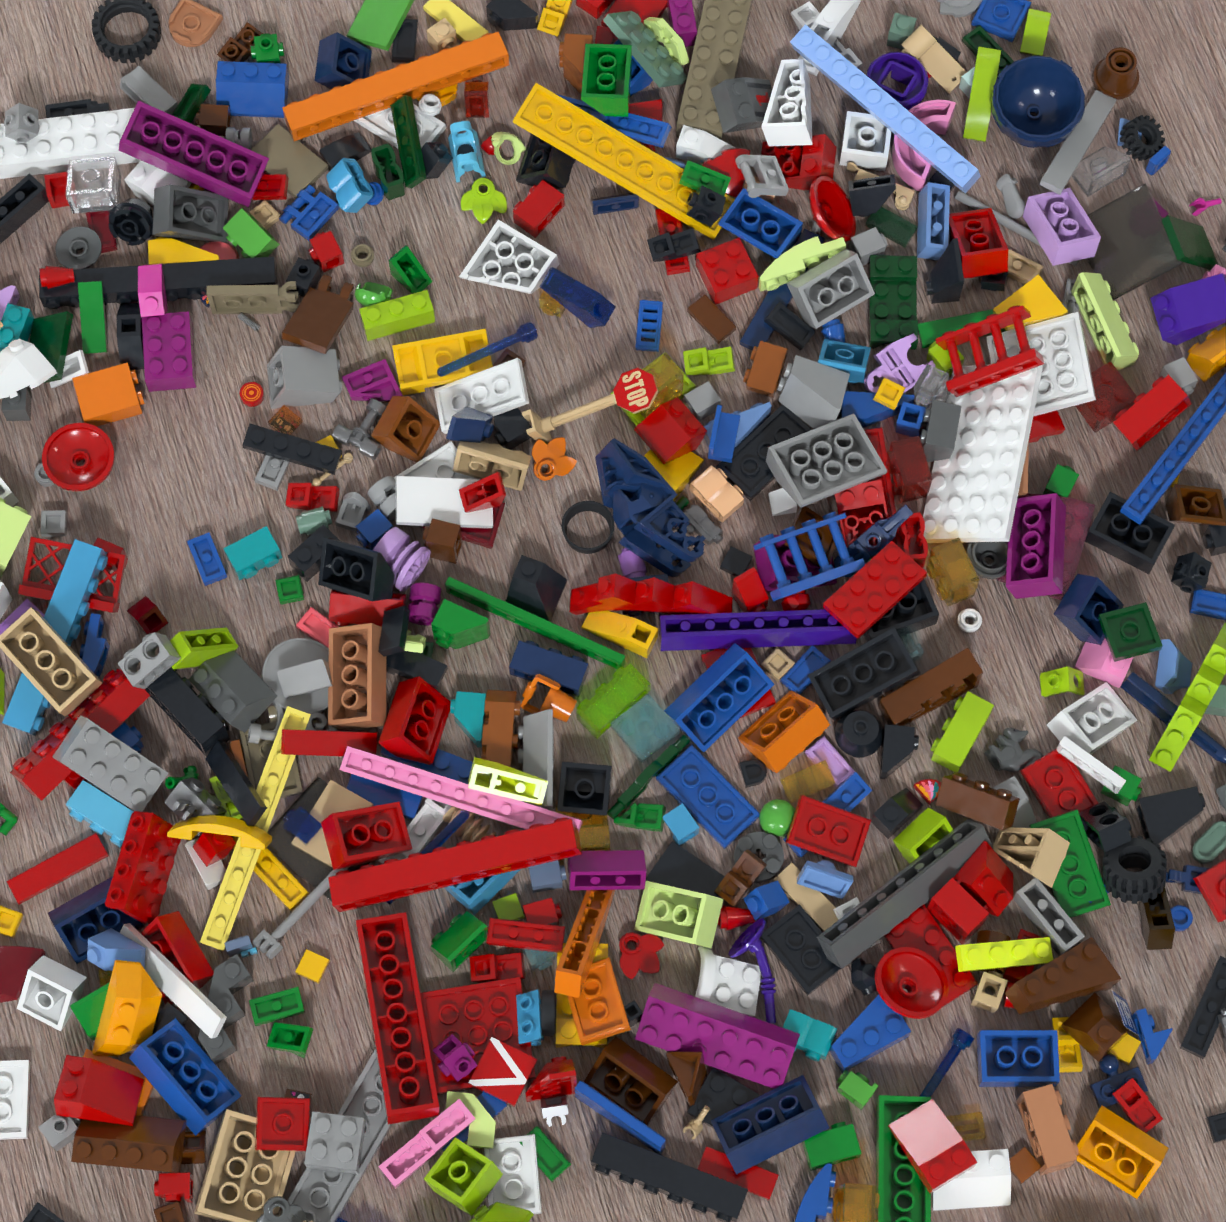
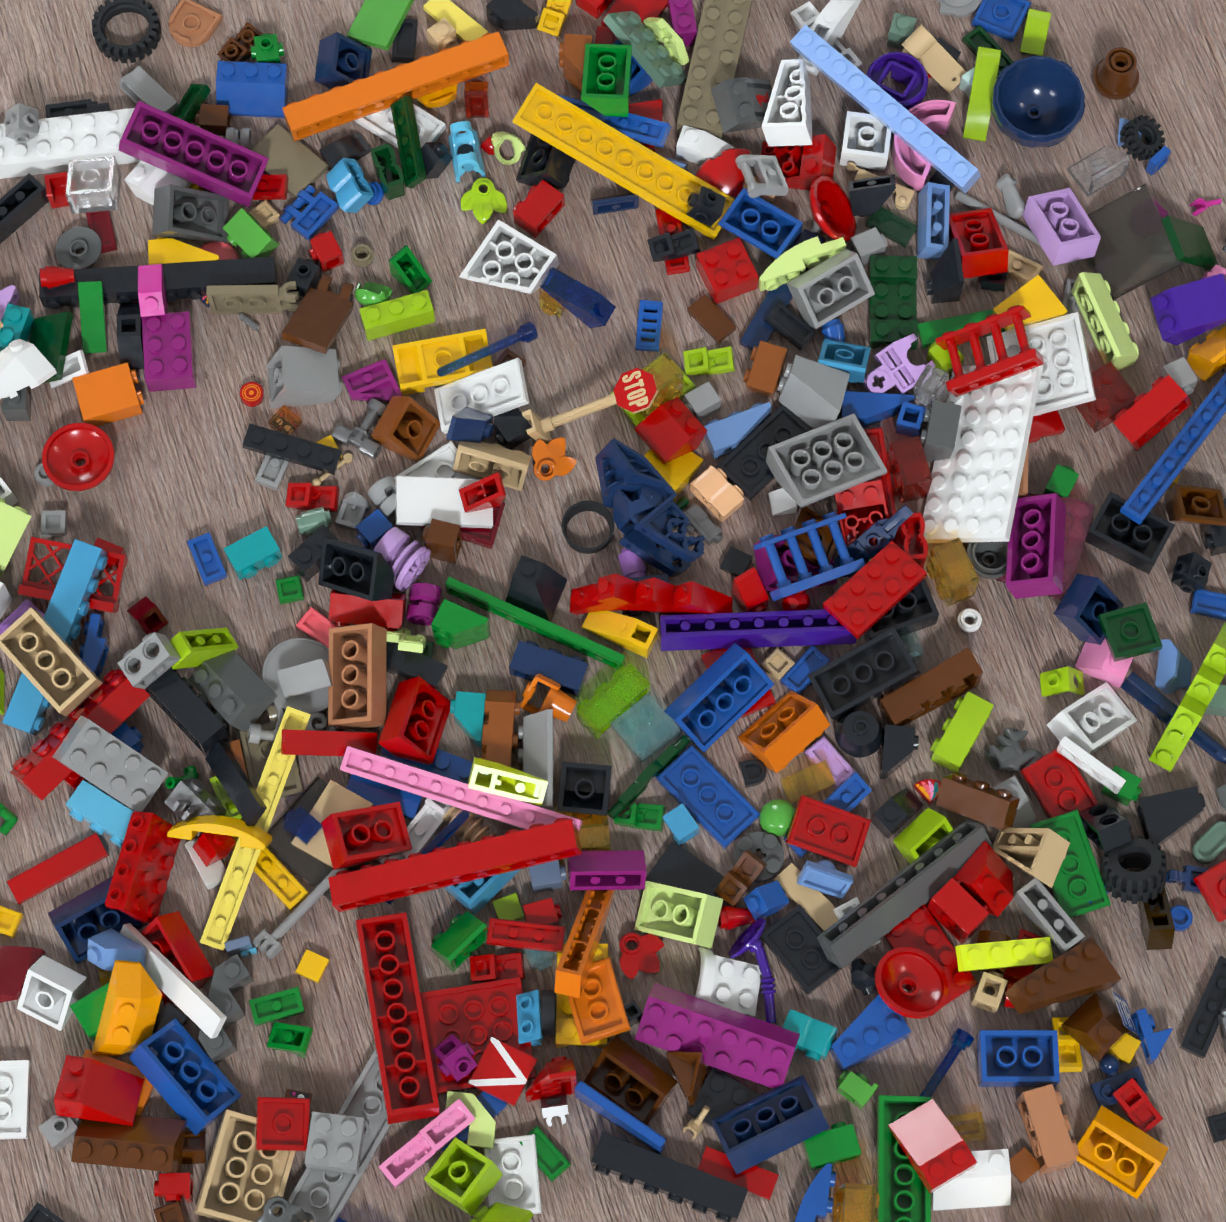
black cone [108,198,153,246] -> none
black tile [378,606,410,657] -> none
white plate [418,94,442,116] -> none
green plate [679,160,731,196] -> none
blue panel [708,405,741,463] -> none
yellow tile [873,377,905,410] -> none
light grey tile [1039,90,1117,195] -> none

